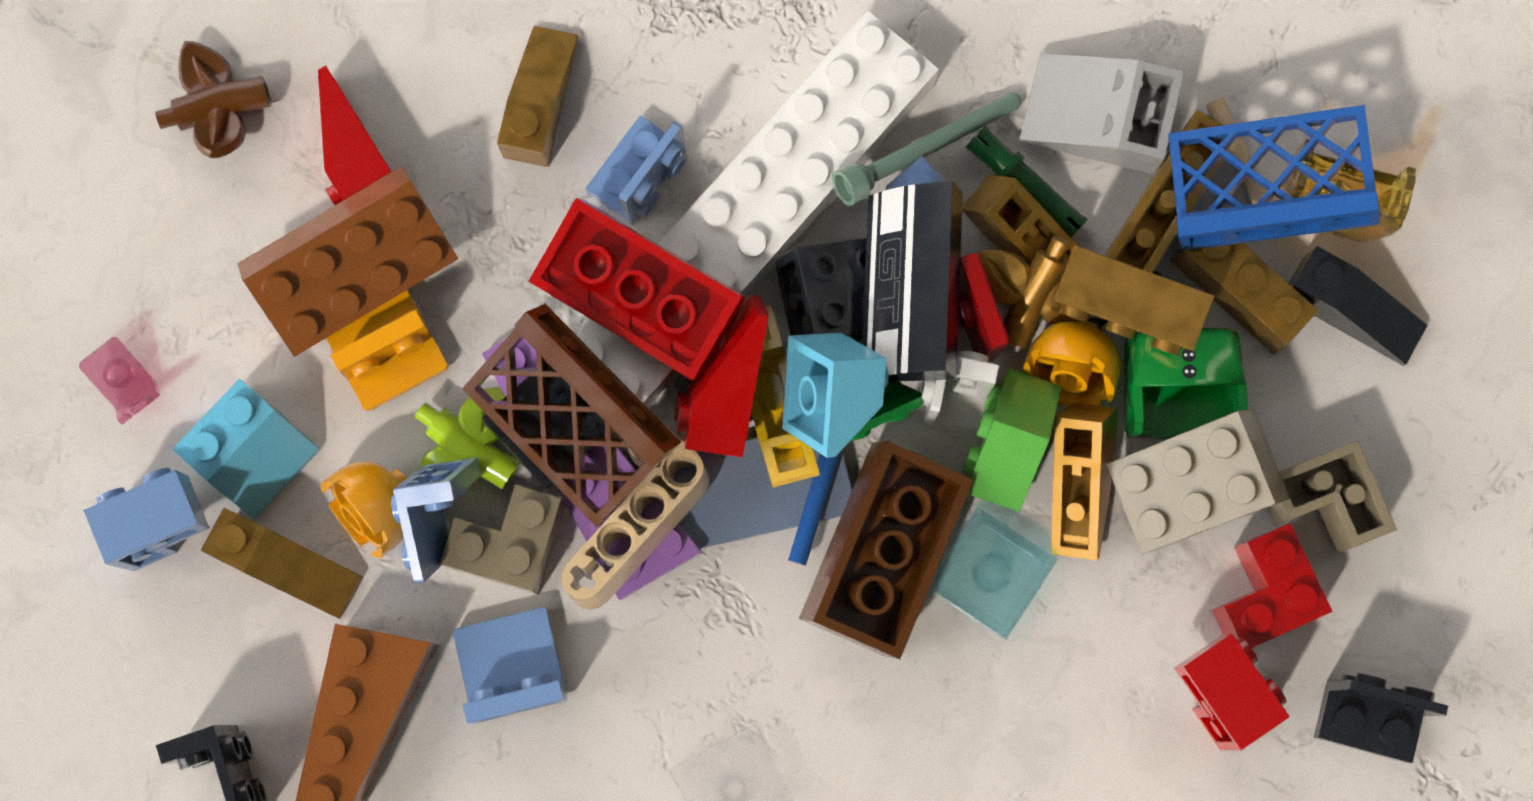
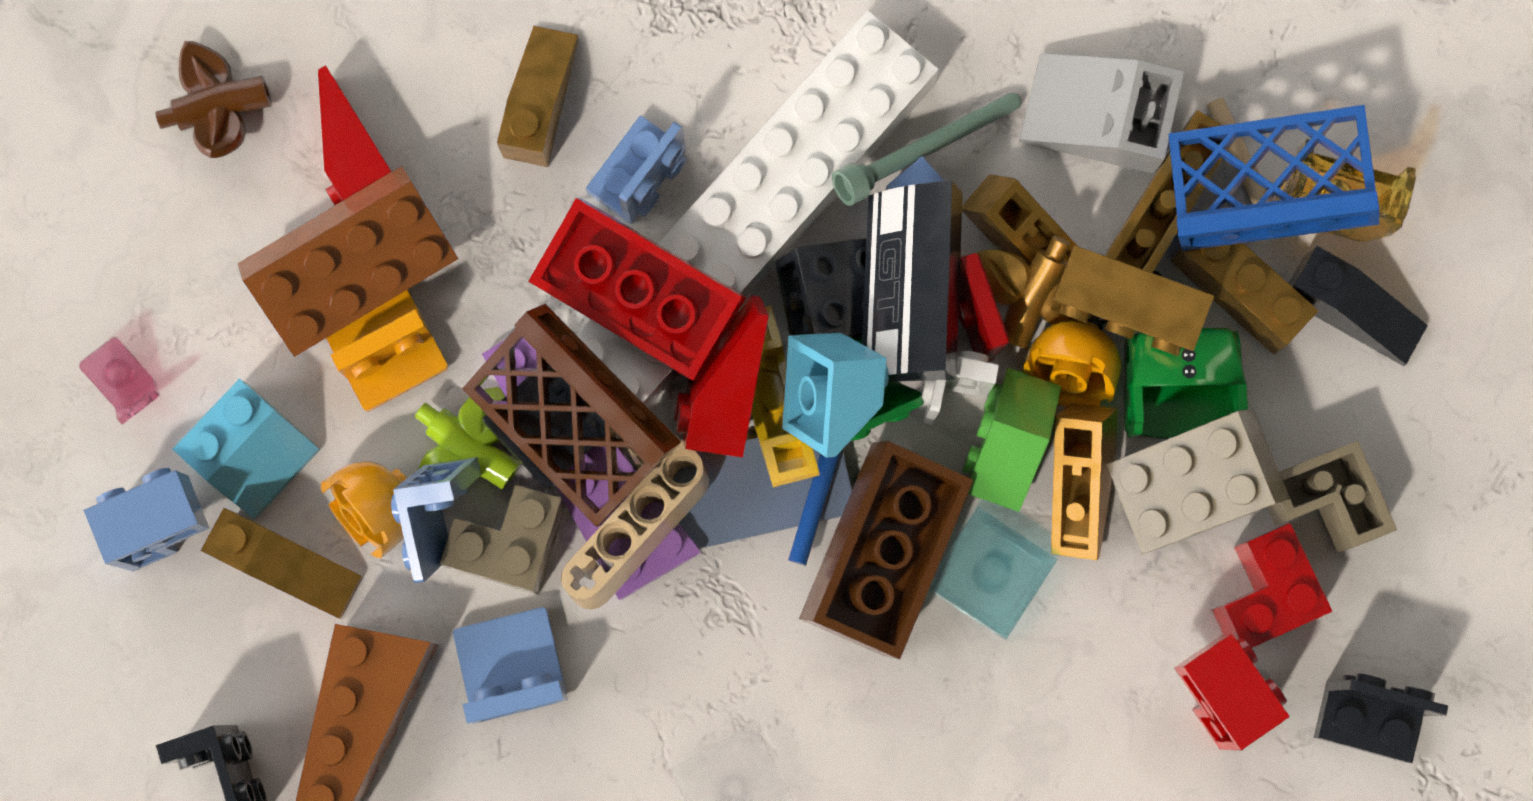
dark green pin [965,126,1088,238] -> none

